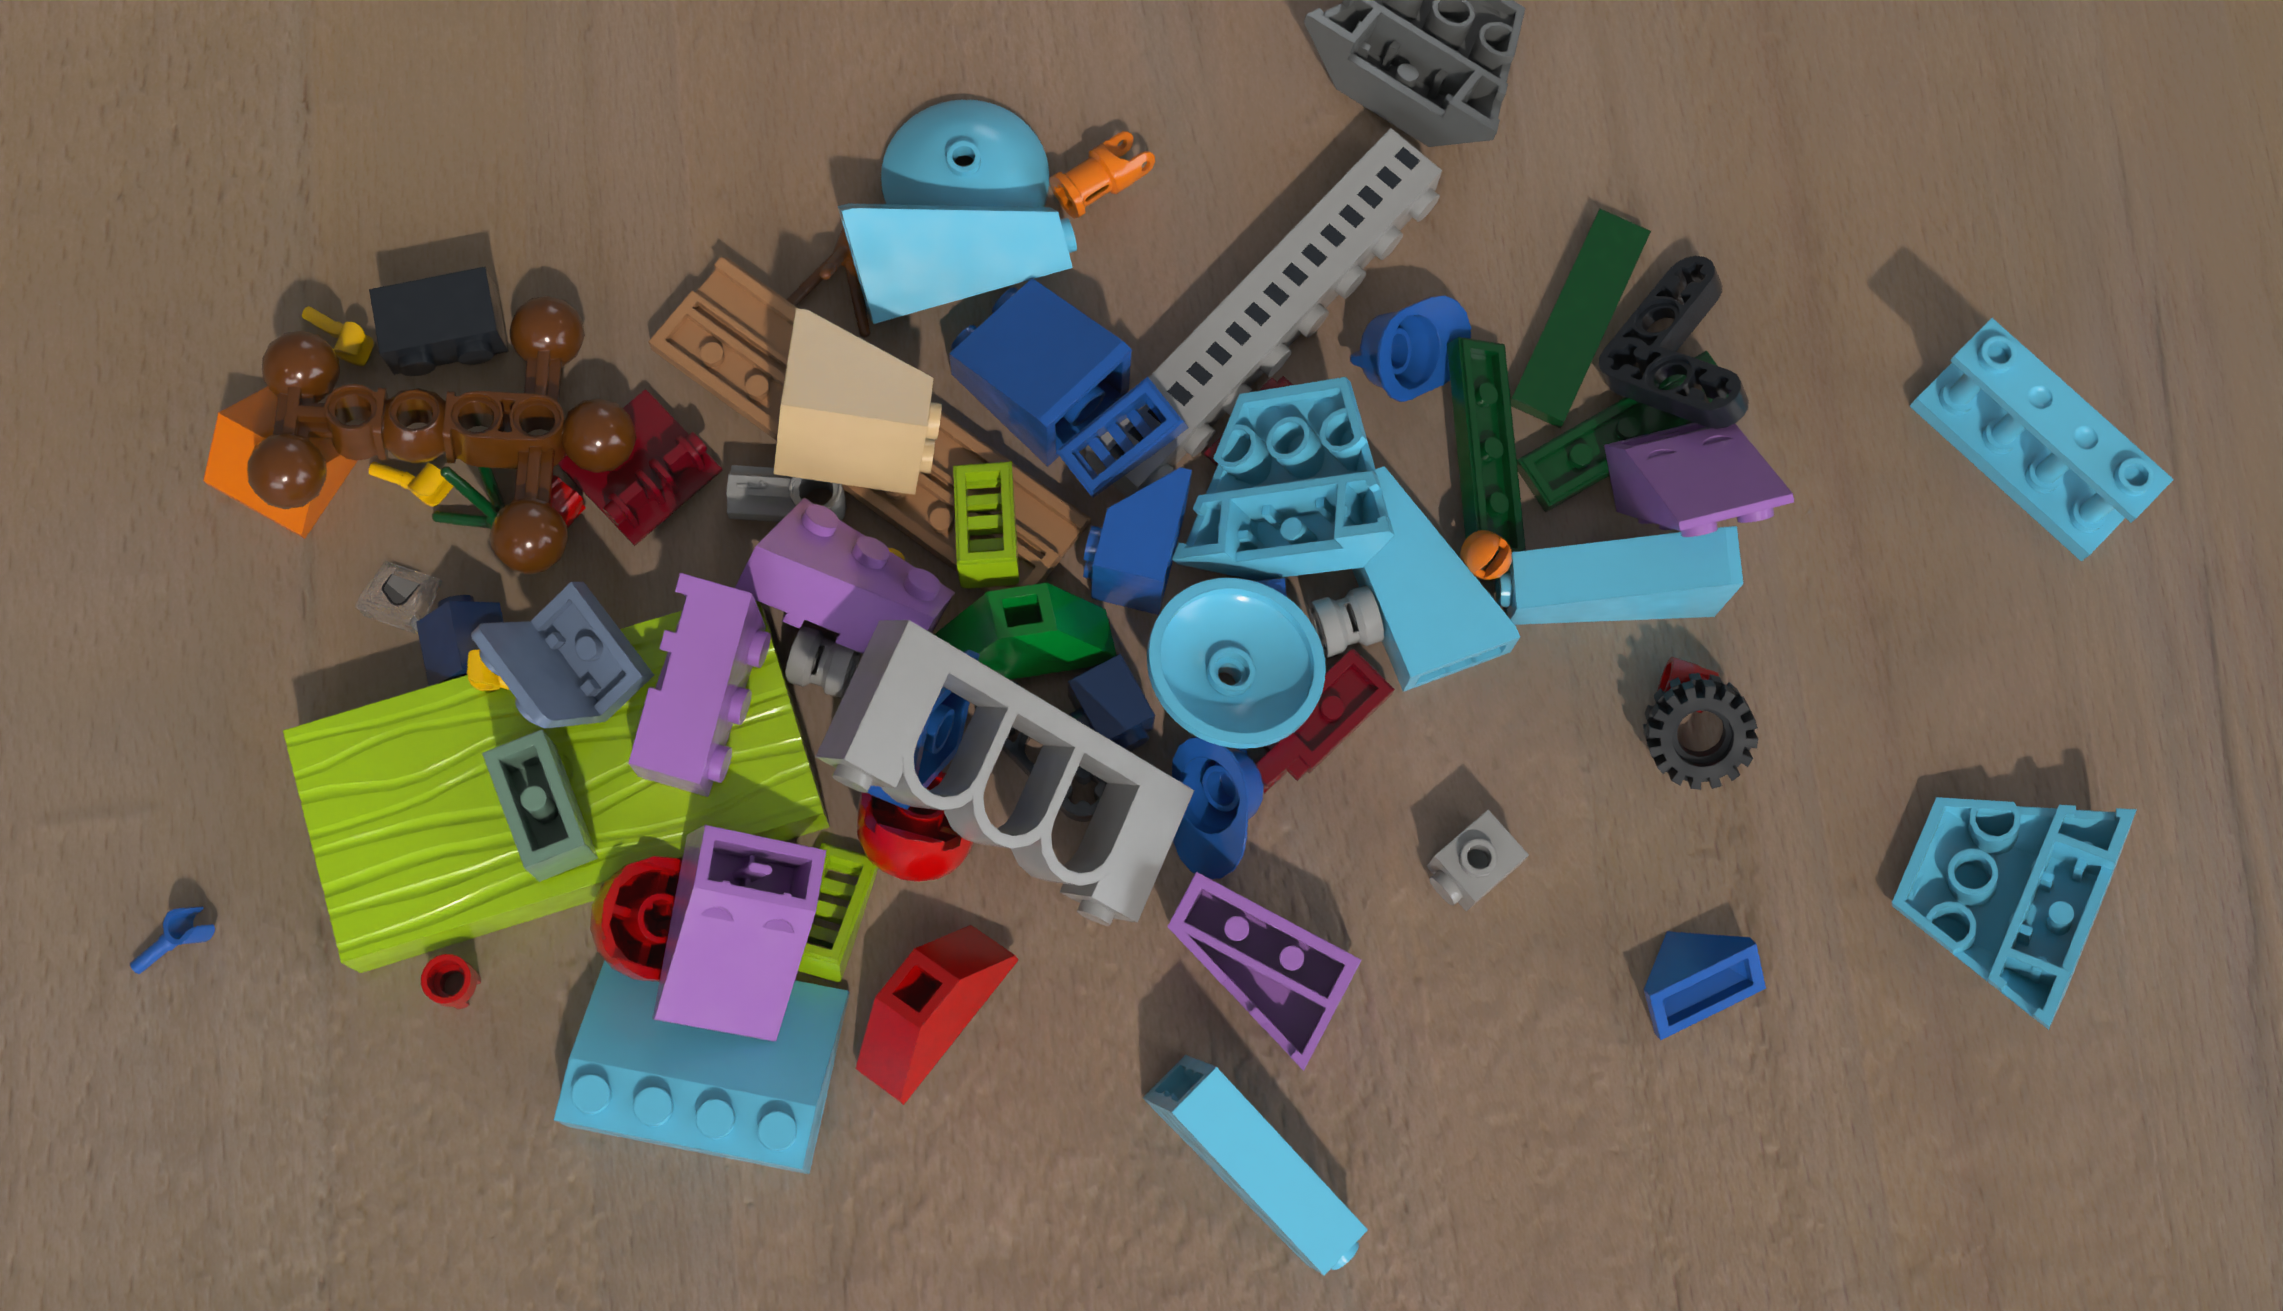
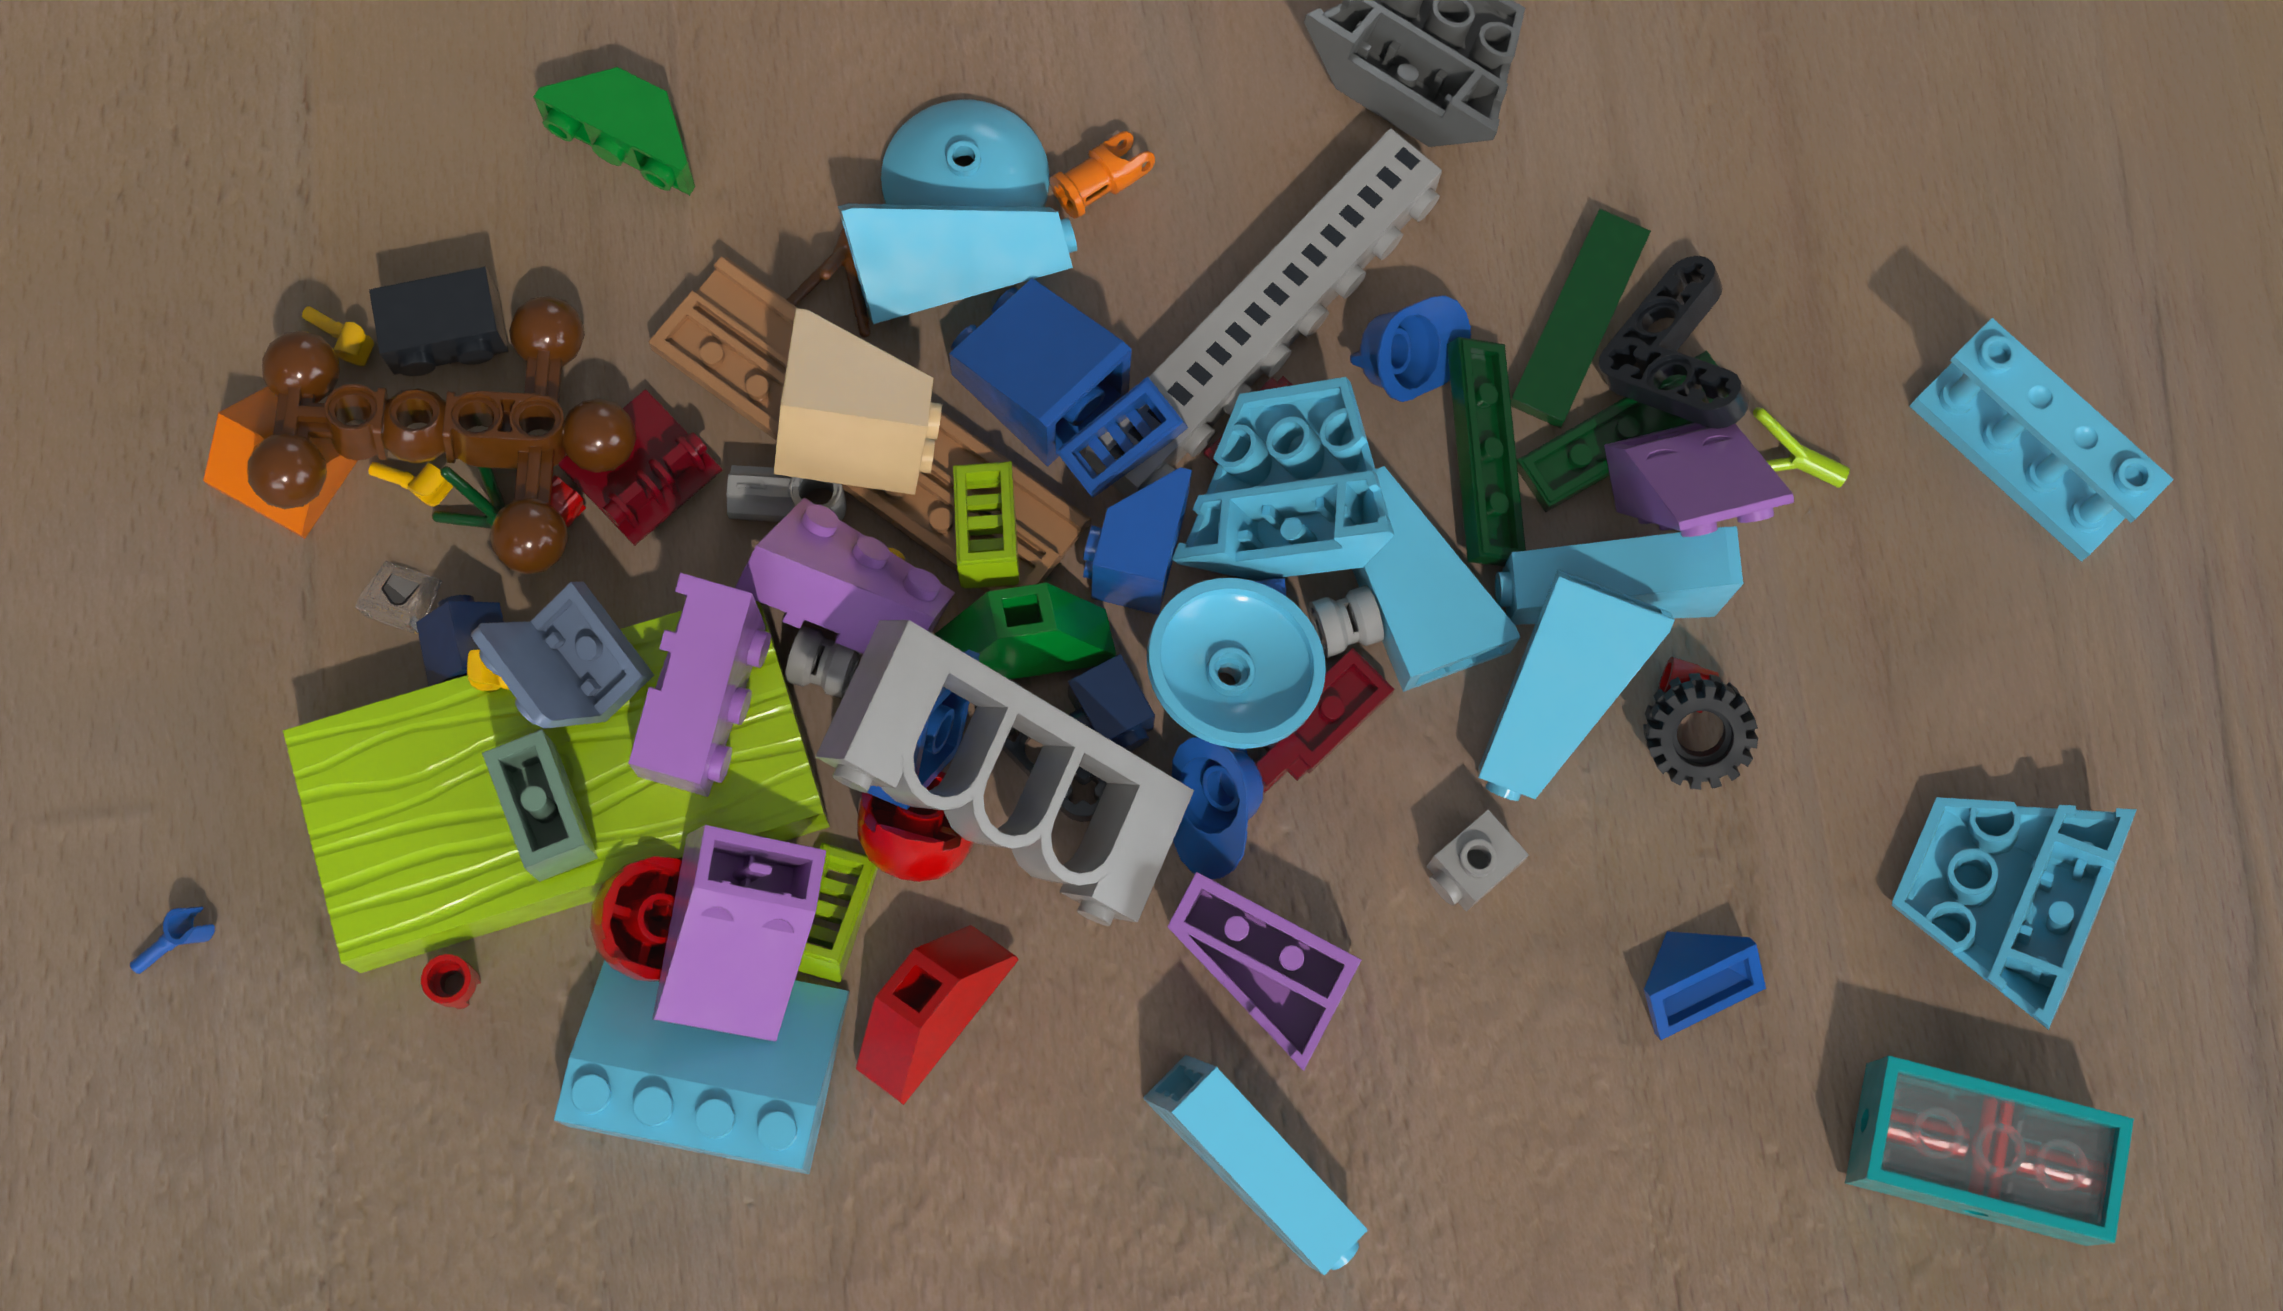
orange hinge [1460,530,1512,580] -> none
none -> green slope [533,67,695,196]
none -> medium azure slope [1478,569,1675,801]
none -> lime plant [1753,407,1850,488]
none -> brick [1845,1055,2134,1246]

